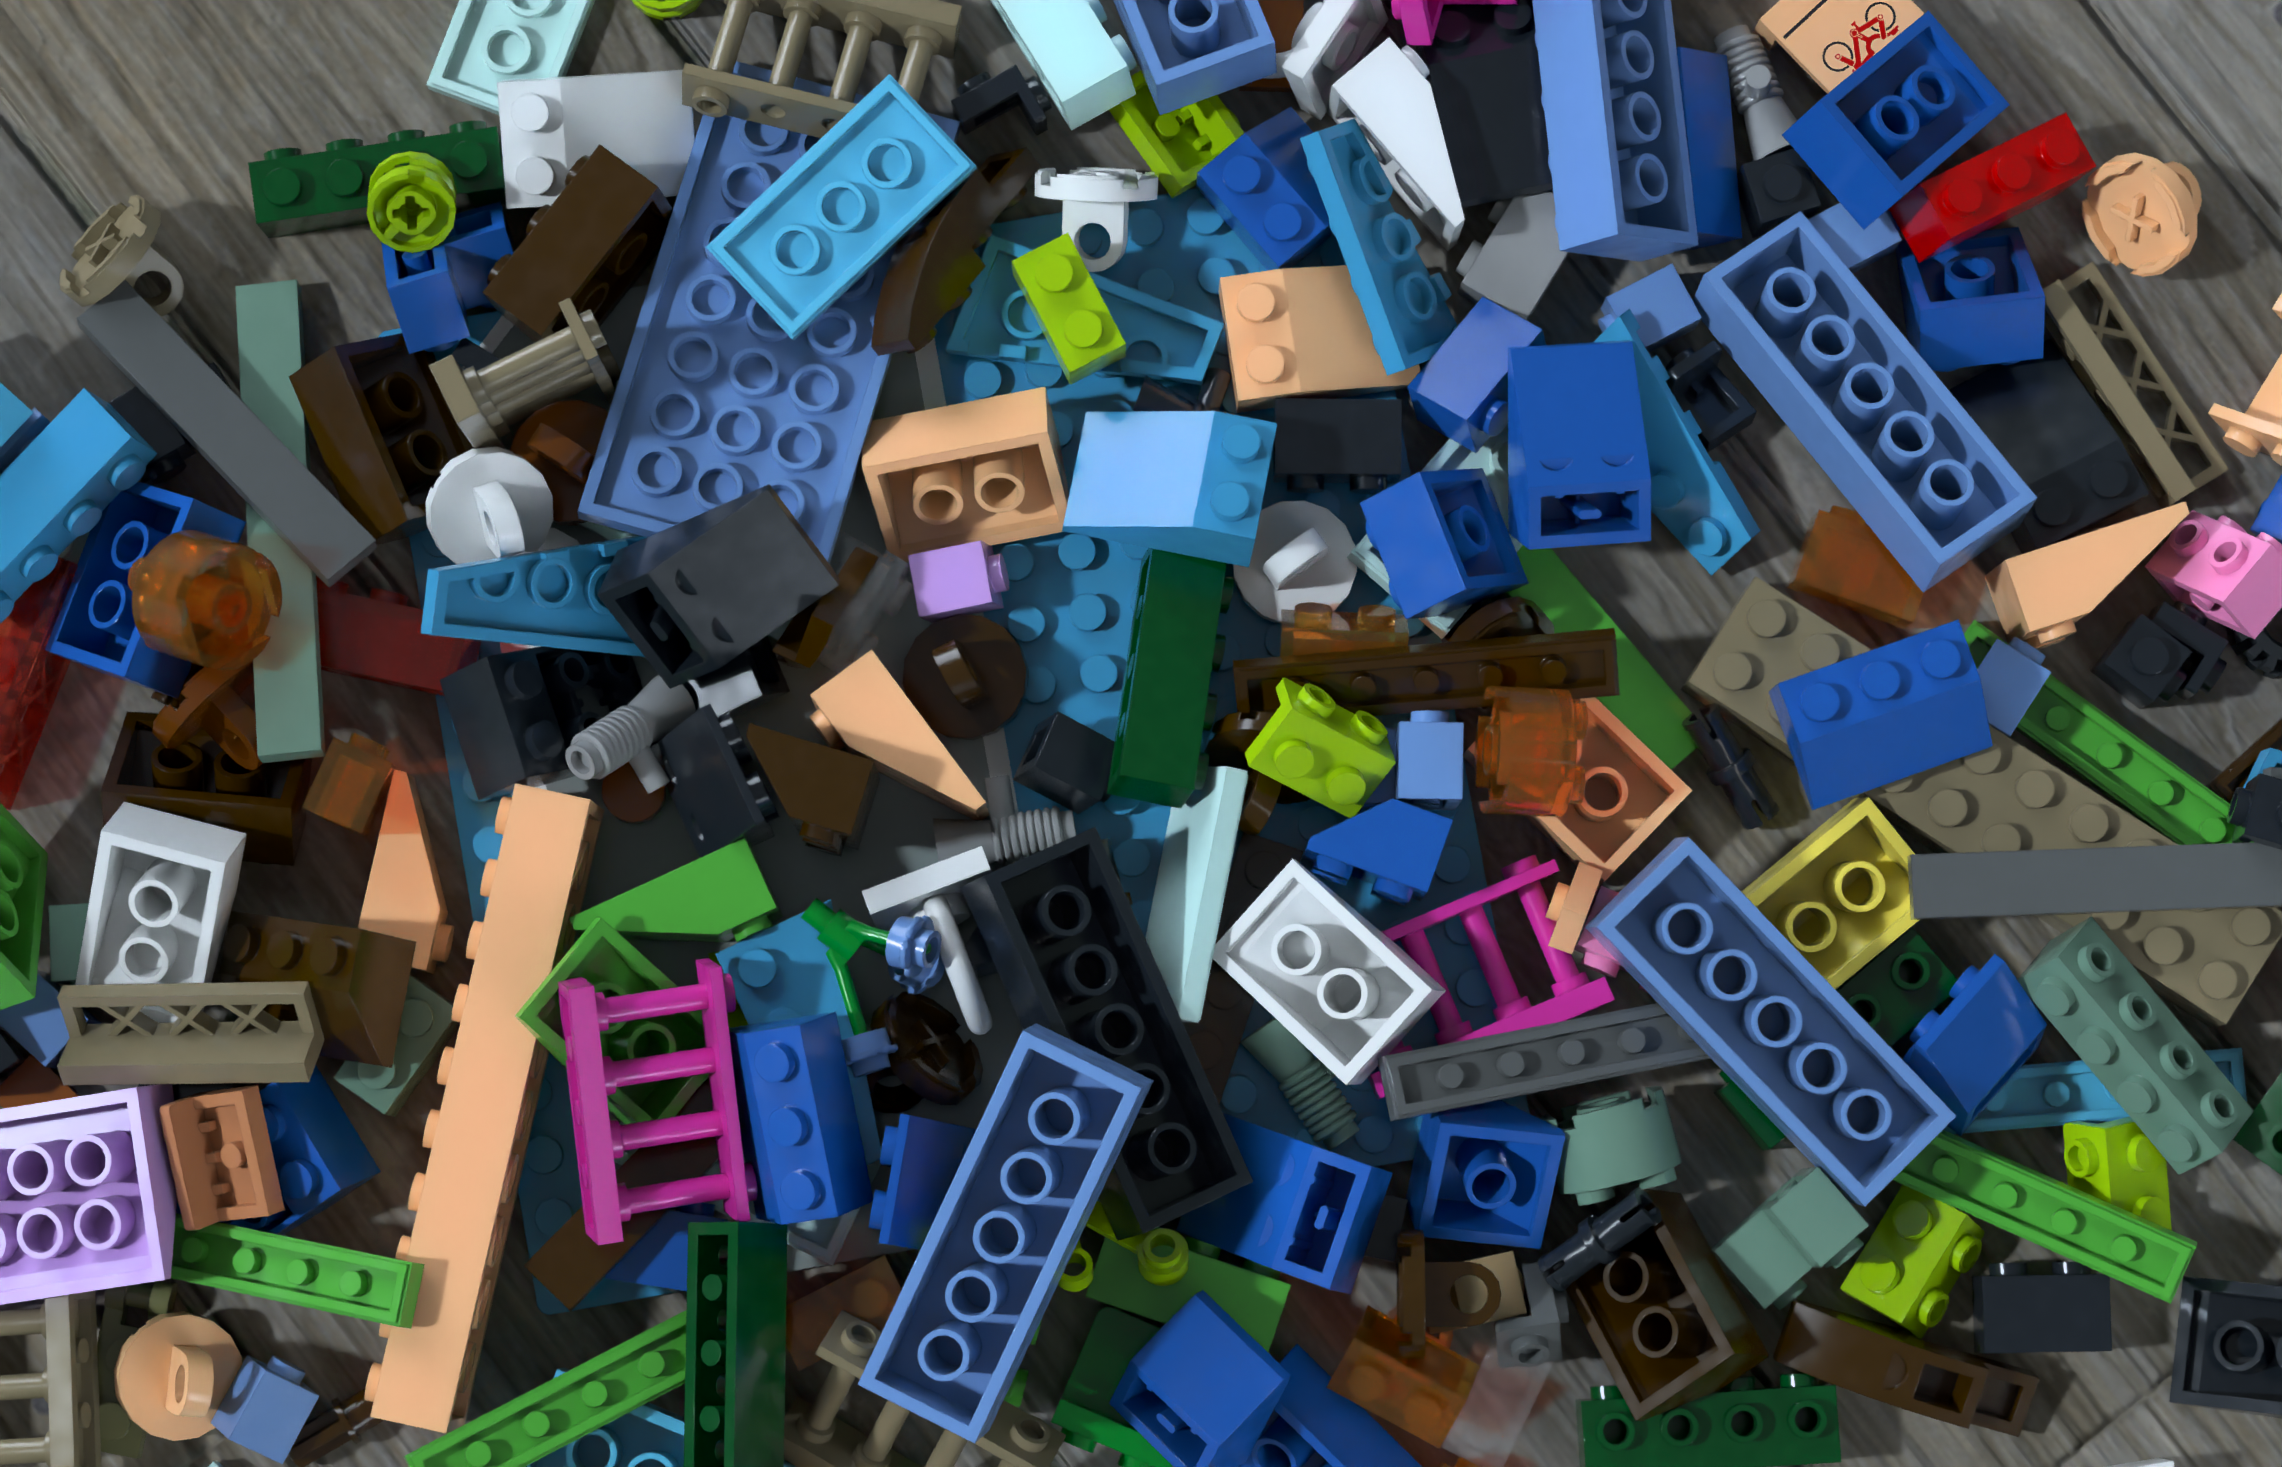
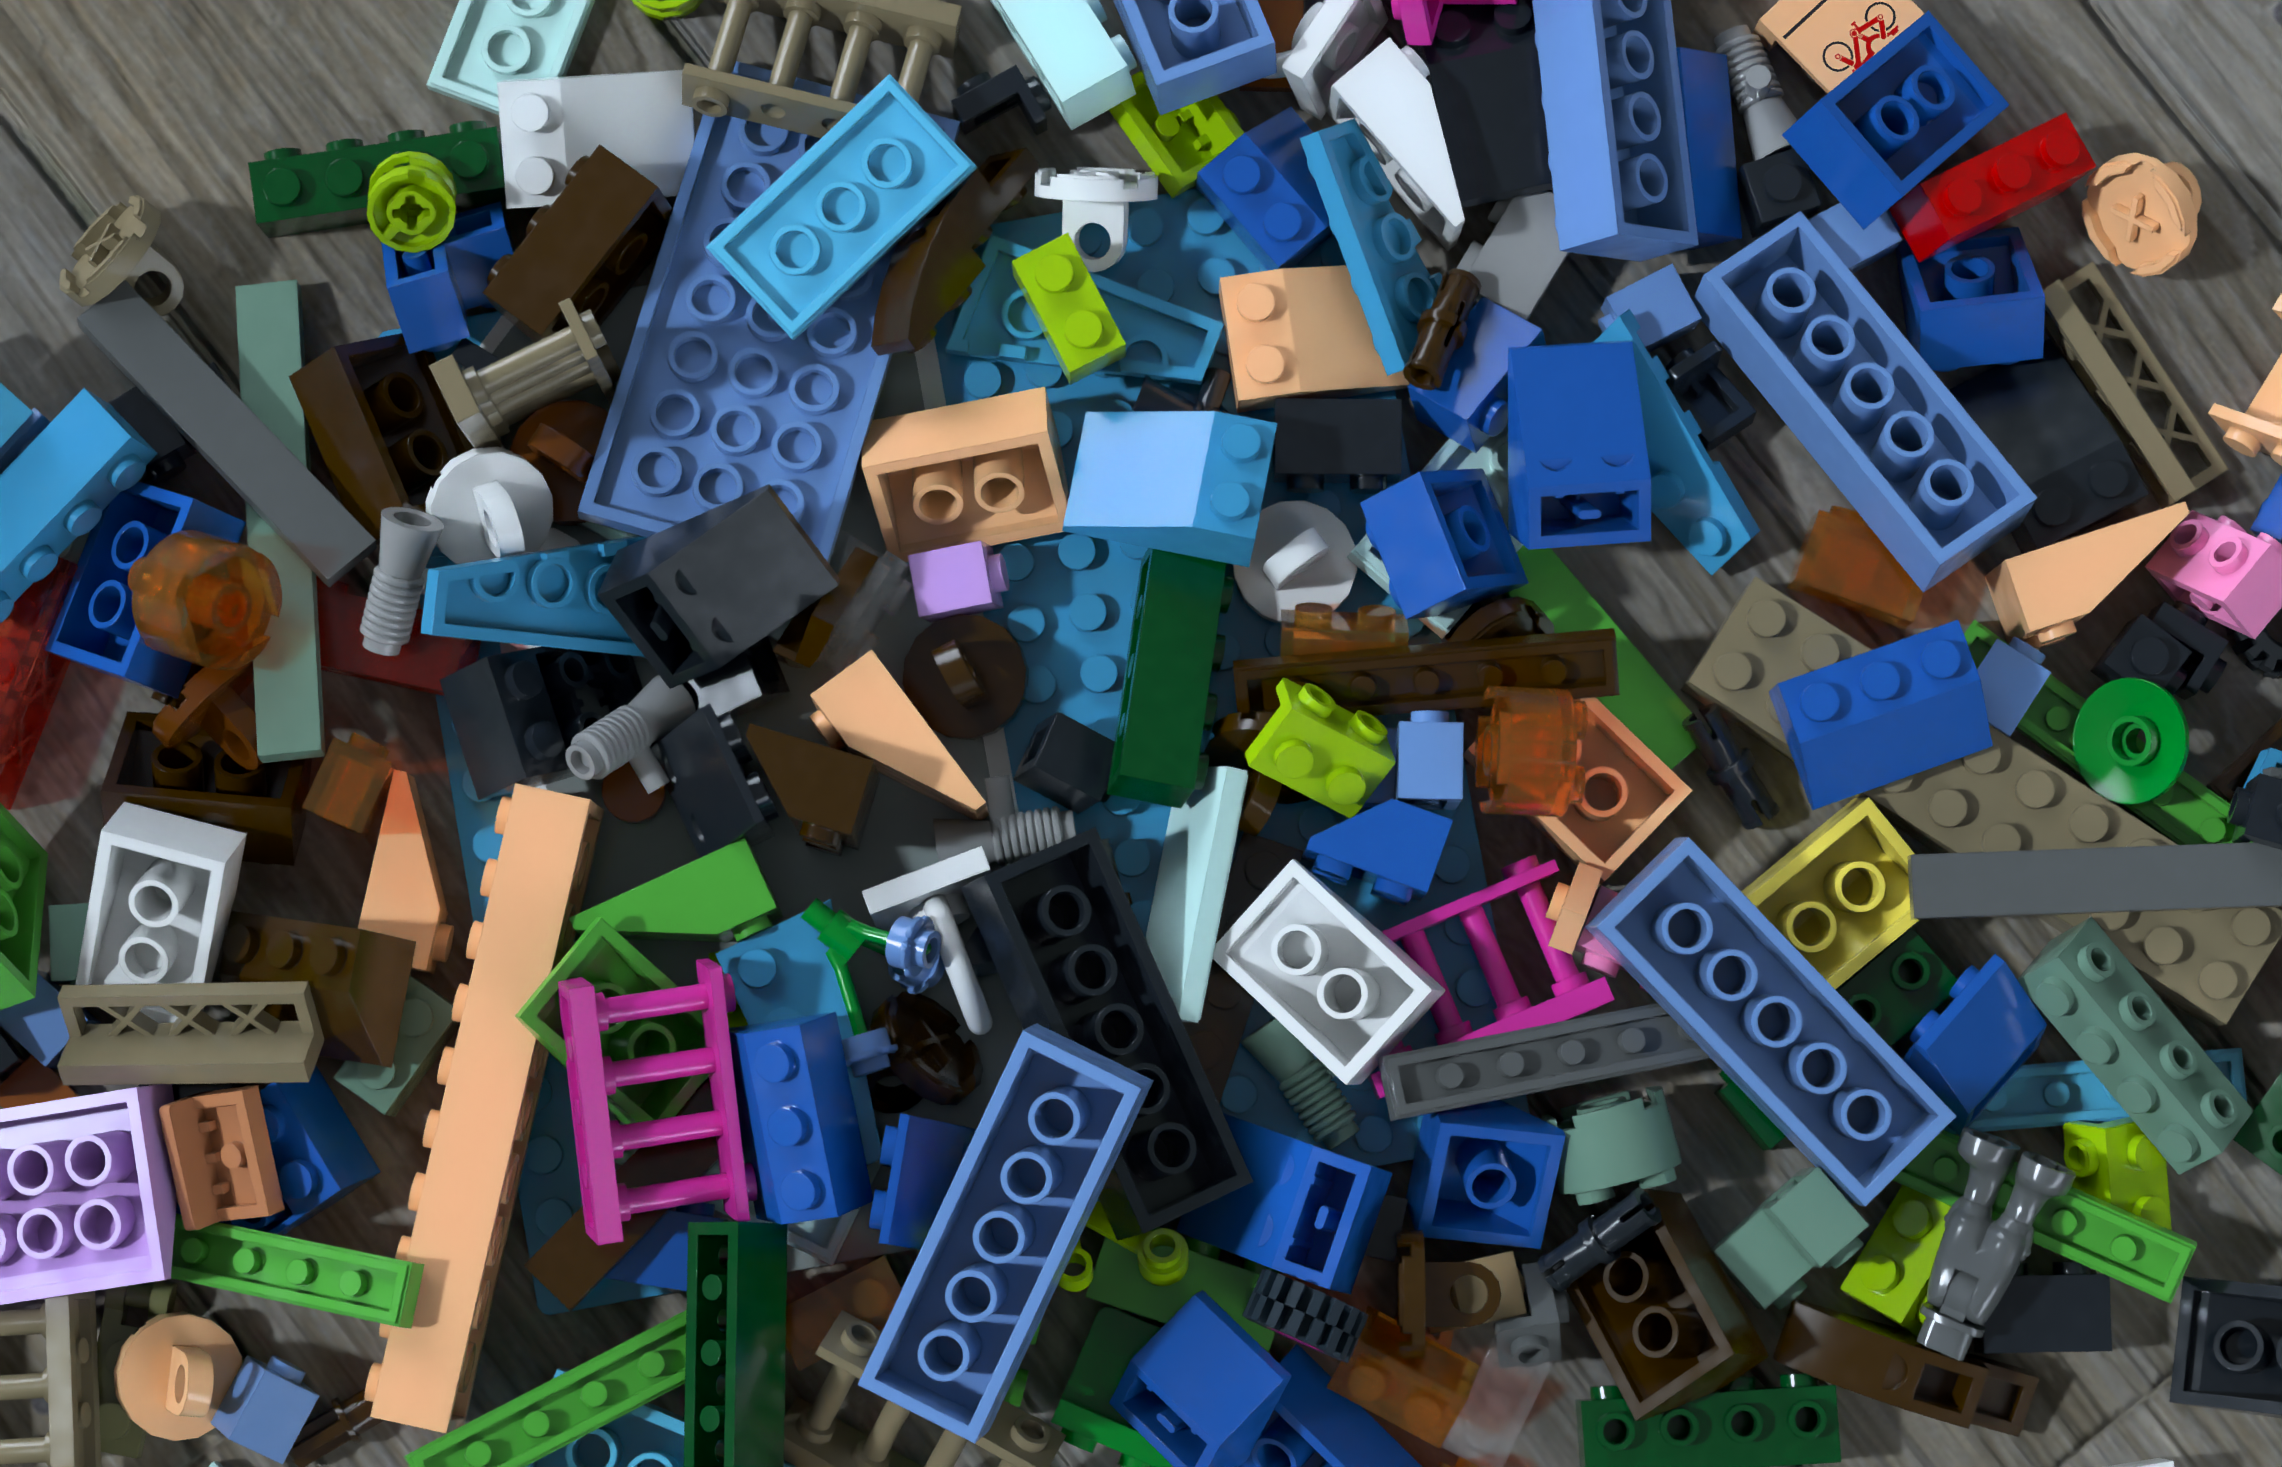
none -> light grey piece [360,507,444,656]
none -> black wheel [1242,1268,1369,1363]
none -> dark brown pin [1403,268,1482,390]
none -> dark grey piece [1916,1127,2076,1361]
none -> green dish [2073,678,2189,804]

